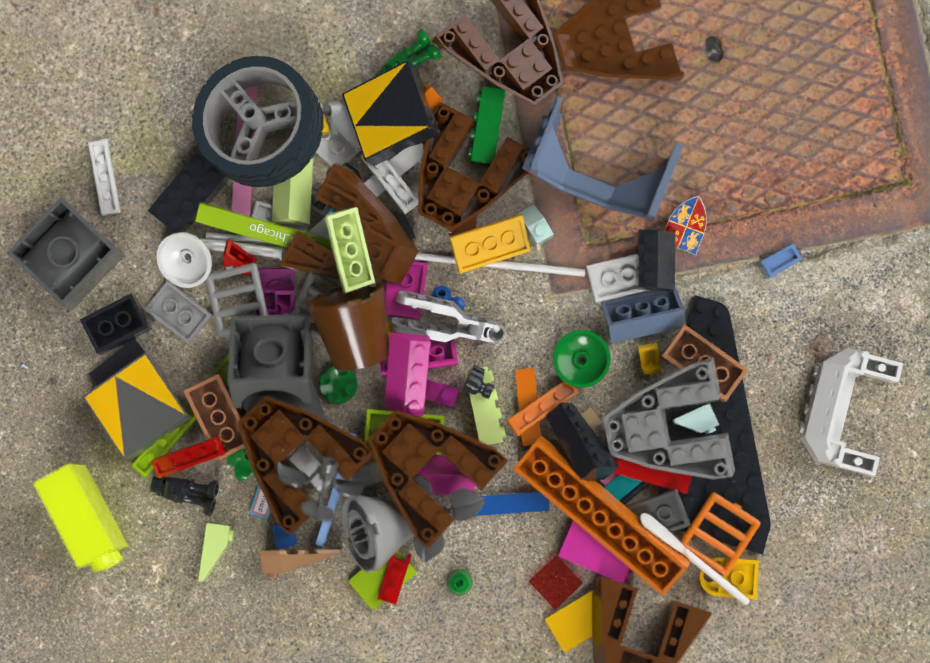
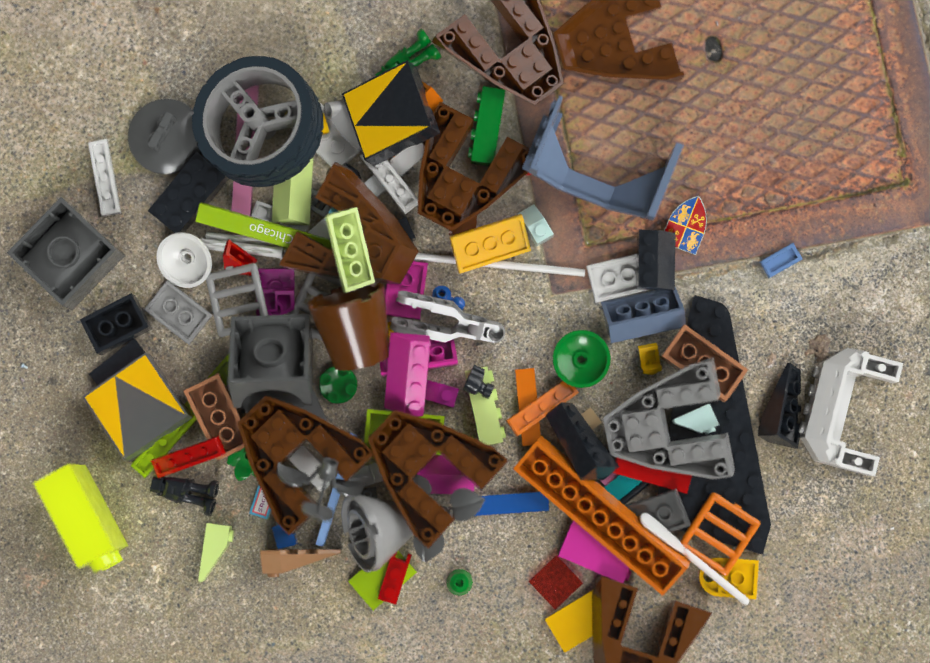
none -> dark grey bracket [128,99,201,175]
none -> black wedge [758,363,801,449]

